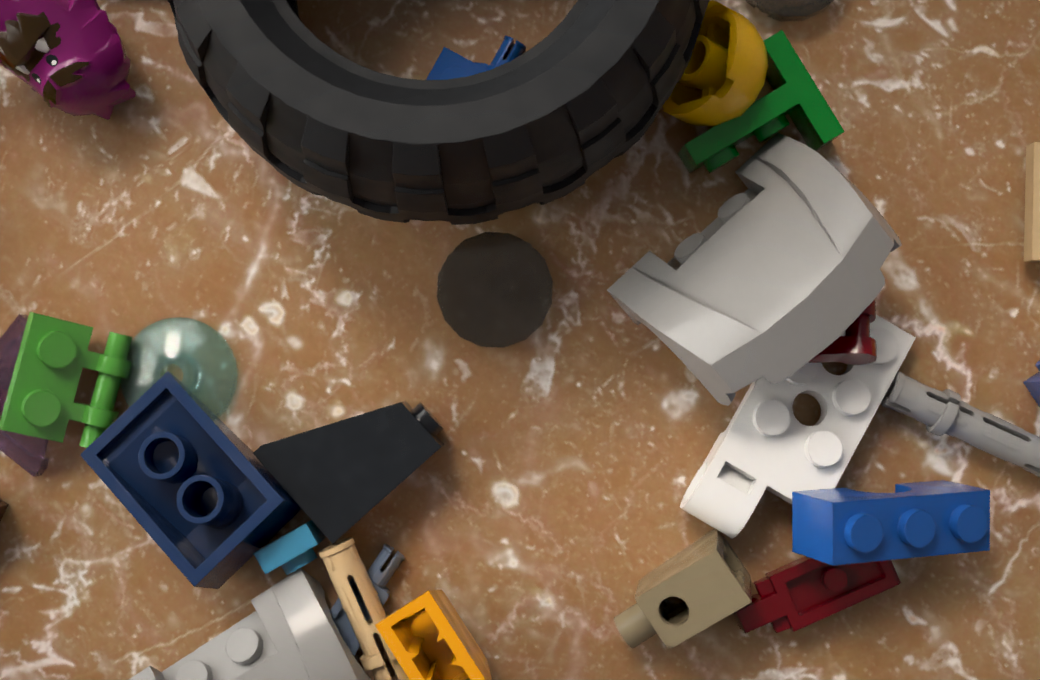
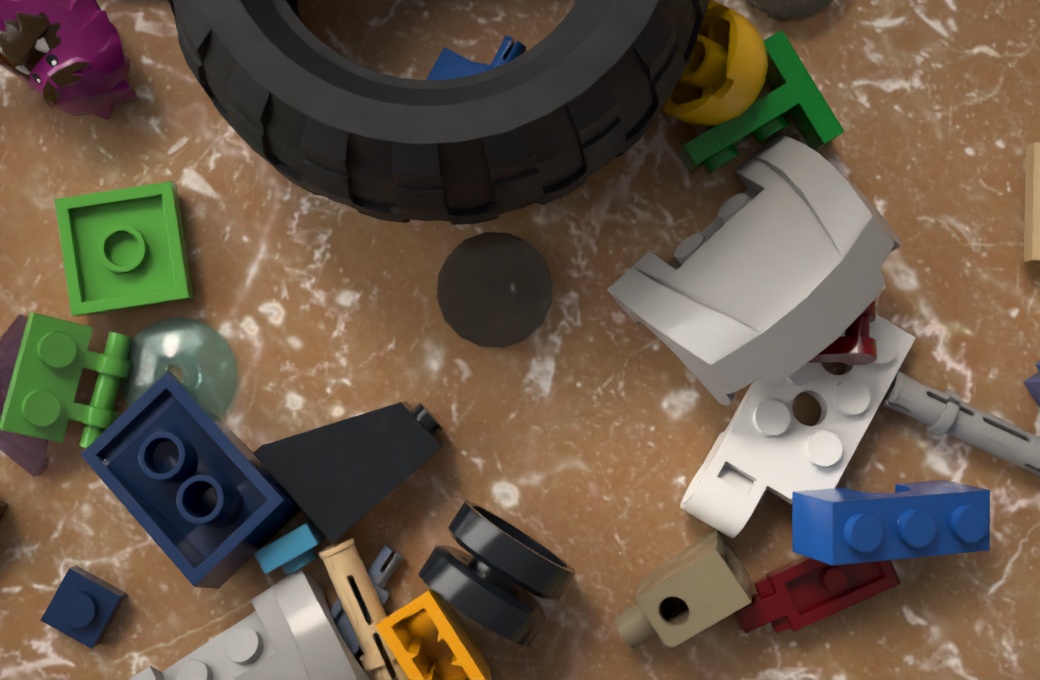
none -> dark blue plate [41,565,127,649]
none -> bright green plate [54,181,194,317]
none -> black wheel [418,500,576,646]

